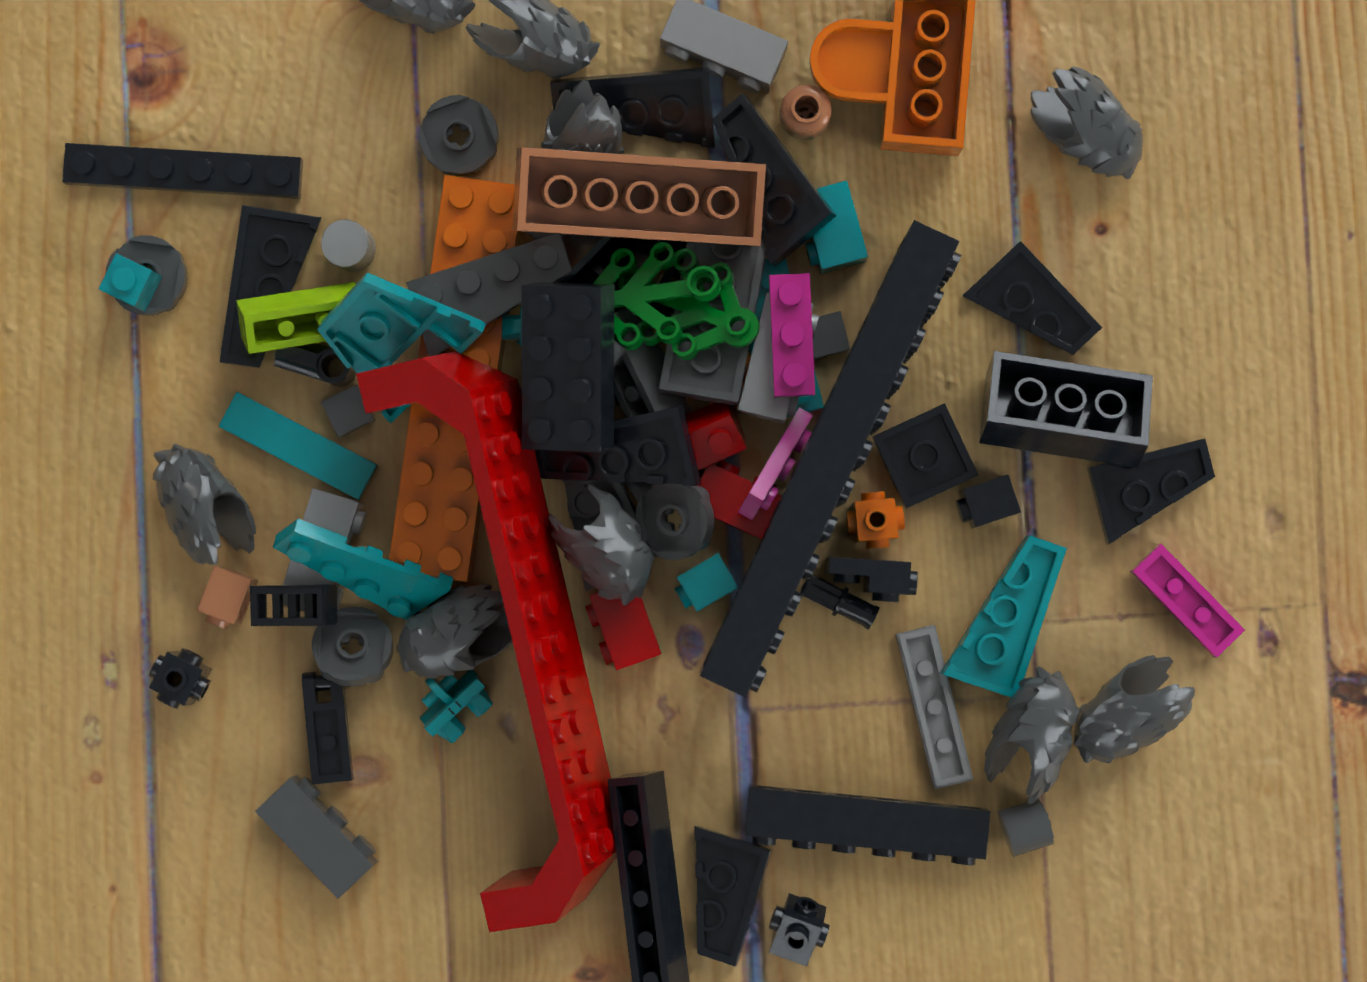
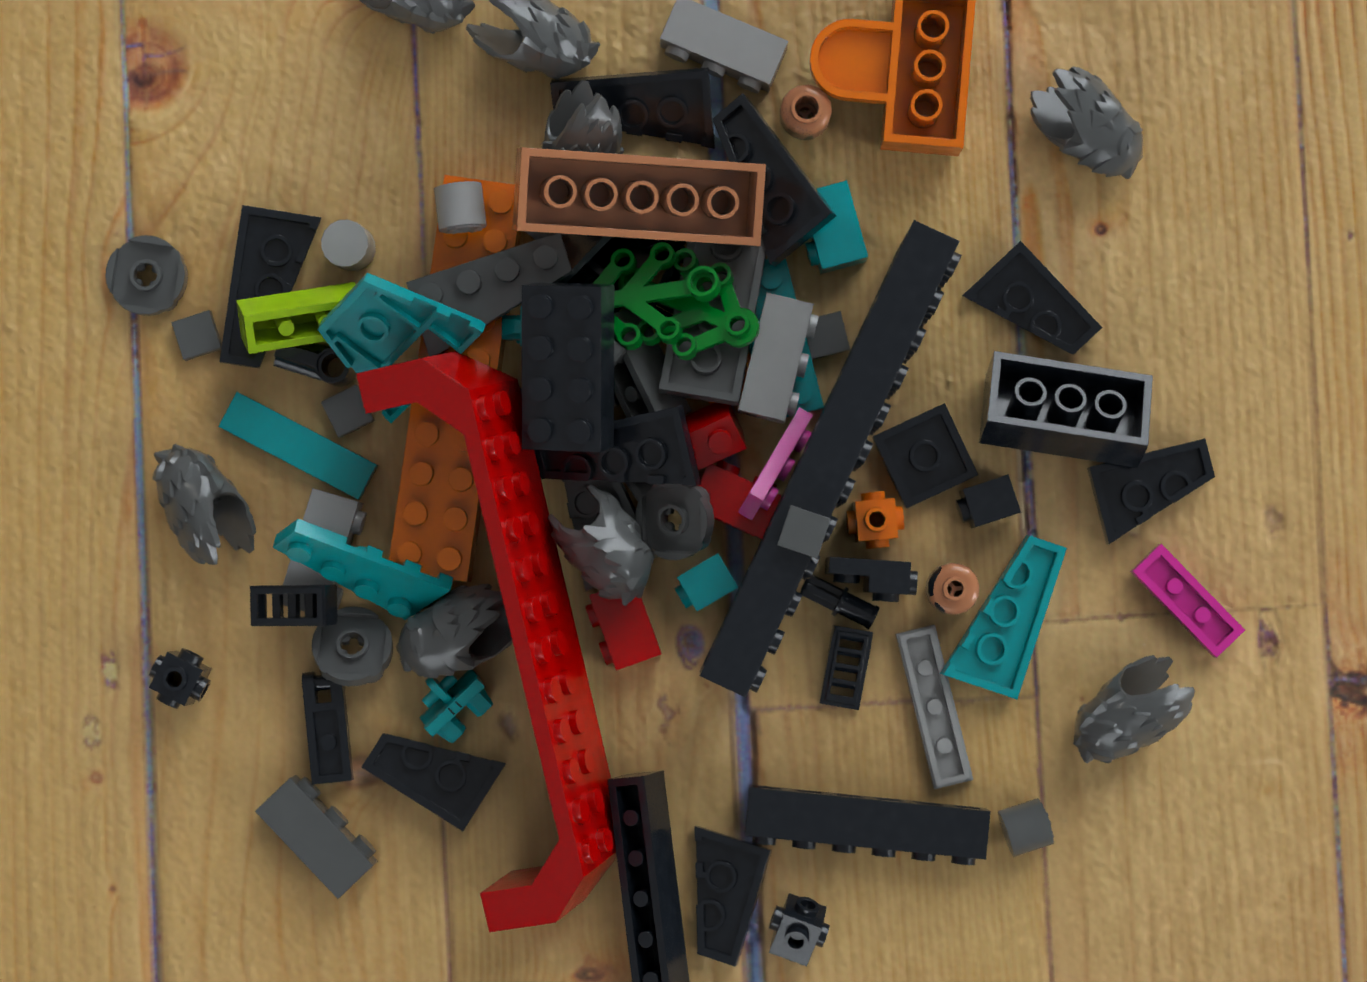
black plate [62,143,303,199] -> none
teal brick [99,253,162,312] -> none
nougat brick [197,565,258,629] -> none
dark grey plate [419,95,499,176] -> none
dark pink plate [769,273,815,398] -> none
dark grey head [984,666,1079,805] -> none
none -> dark grey tile [171,310,222,361]
none -> black wing [362,733,506,832]
none -> light grey piece [434,181,487,234]
none -> dark grey tile [777,505,831,559]
none -> black slope [819,625,873,710]
none -> nougat head [925,563,980,615]

